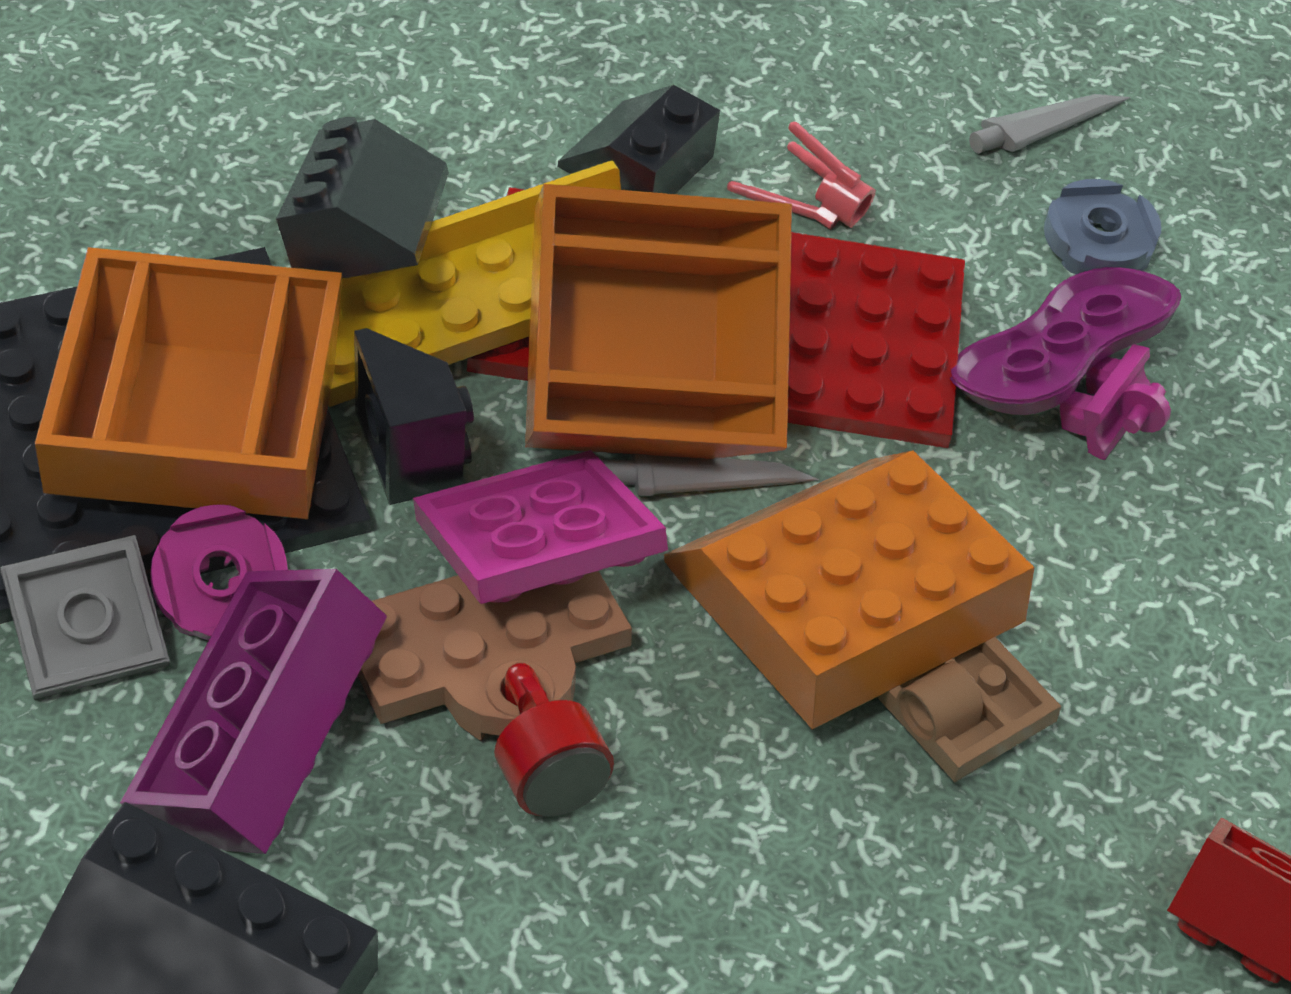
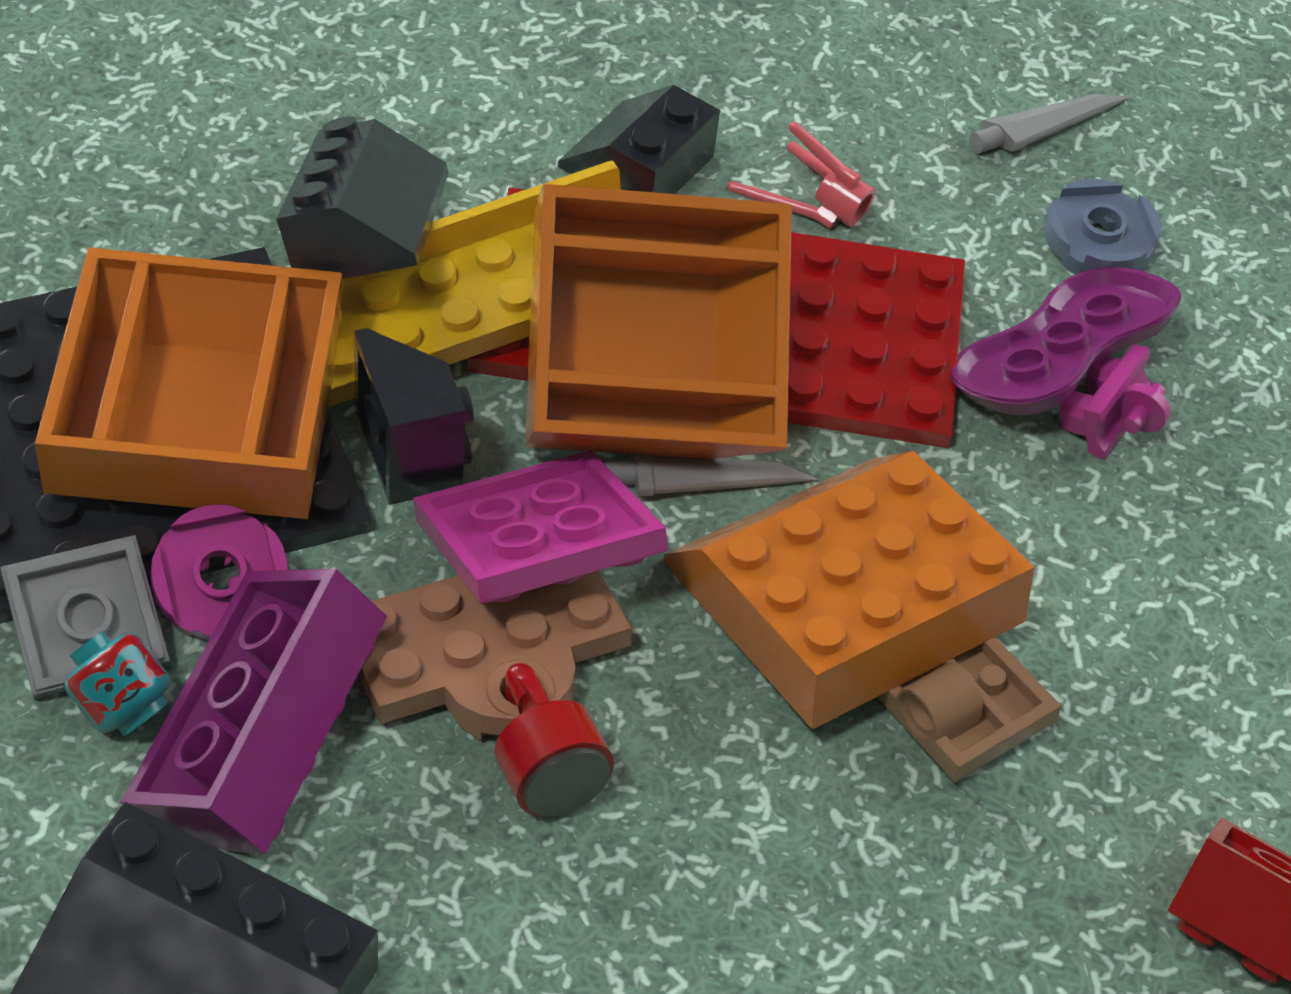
none -> teal head [64,630,170,736]

